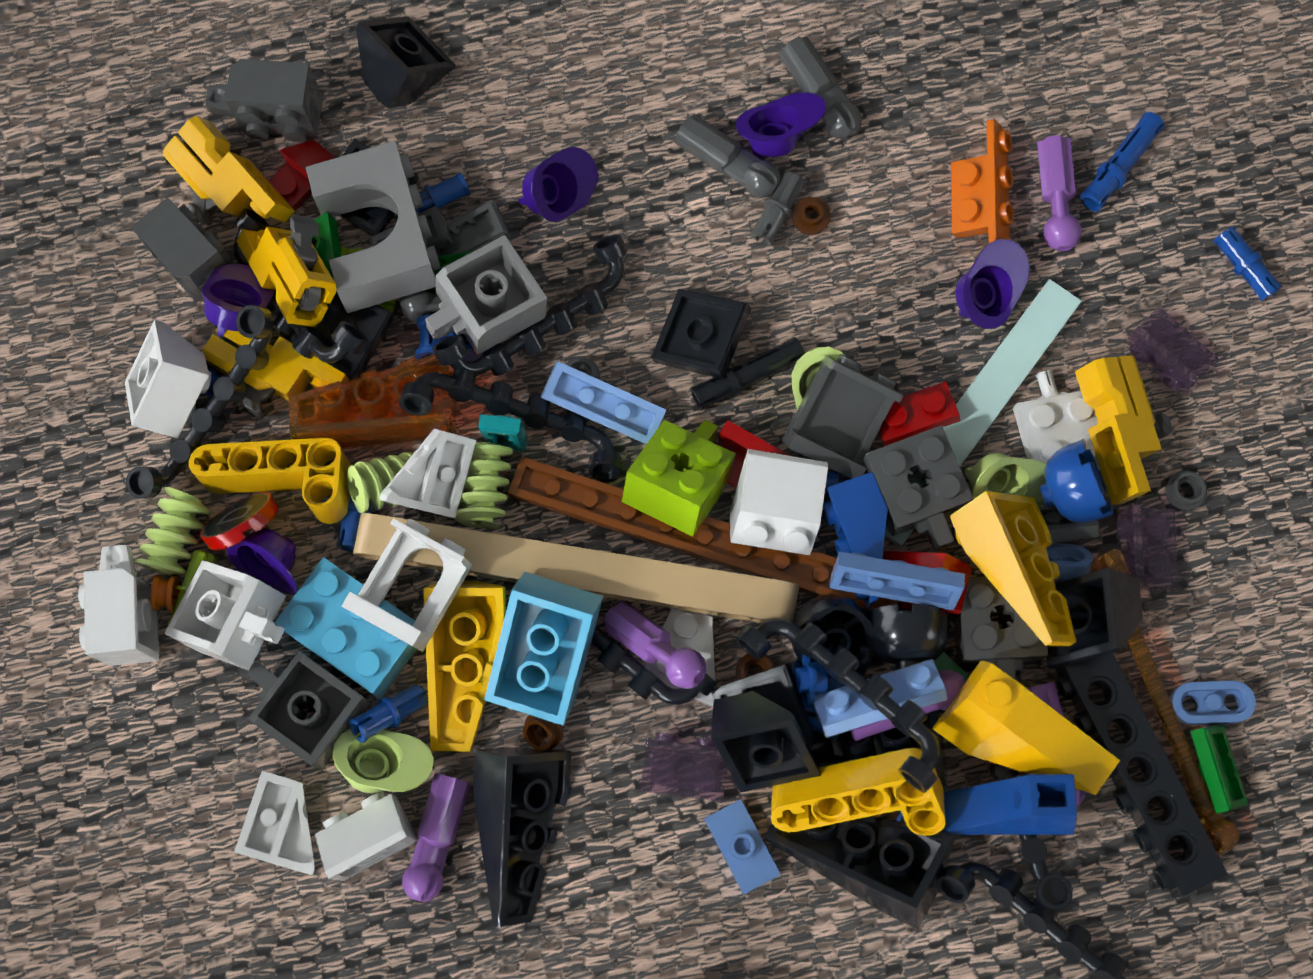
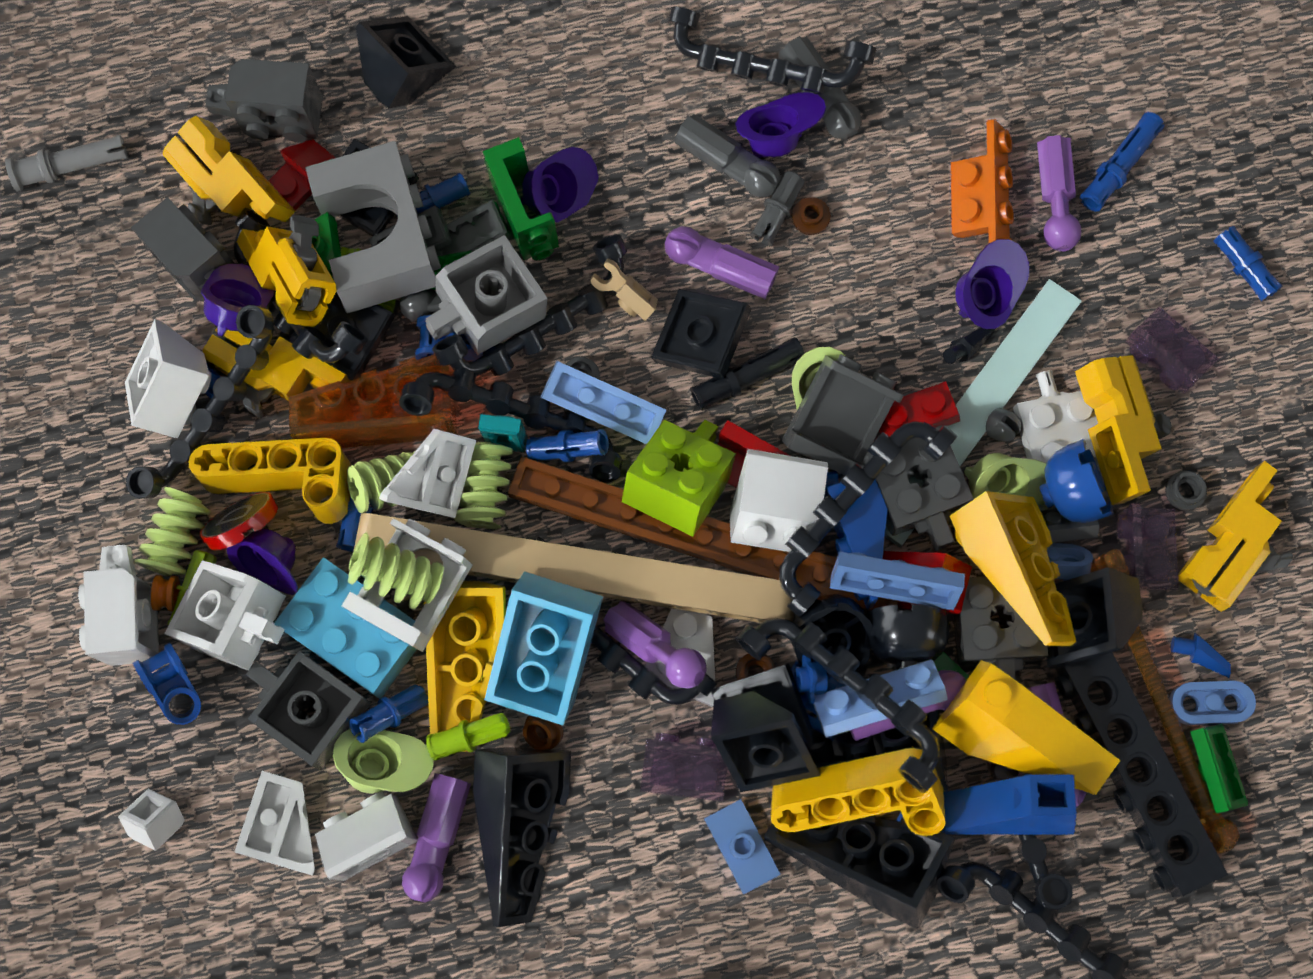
none -> light grey pin [5,135,128,192]
none -> white slope [118,788,185,851]
none -> blue piece [132,642,201,725]
none -> yellowish green piece [348,532,444,610]
none -> lime axle [426,713,510,761]
none -> green panel [482,137,559,261]
none -> blue pin [526,429,609,462]
none -> tan plate [590,259,658,321]
none -> medium lavender piece [665,226,779,299]
none -> black bar [668,6,877,94]
none -> black bar [779,421,957,617]
none -> black bar [943,327,995,364]
none -> dark grey hinge [986,408,1021,442]
none -> blue bar [1170,633,1231,678]
none -> yellow plate [1175,461,1293,612]

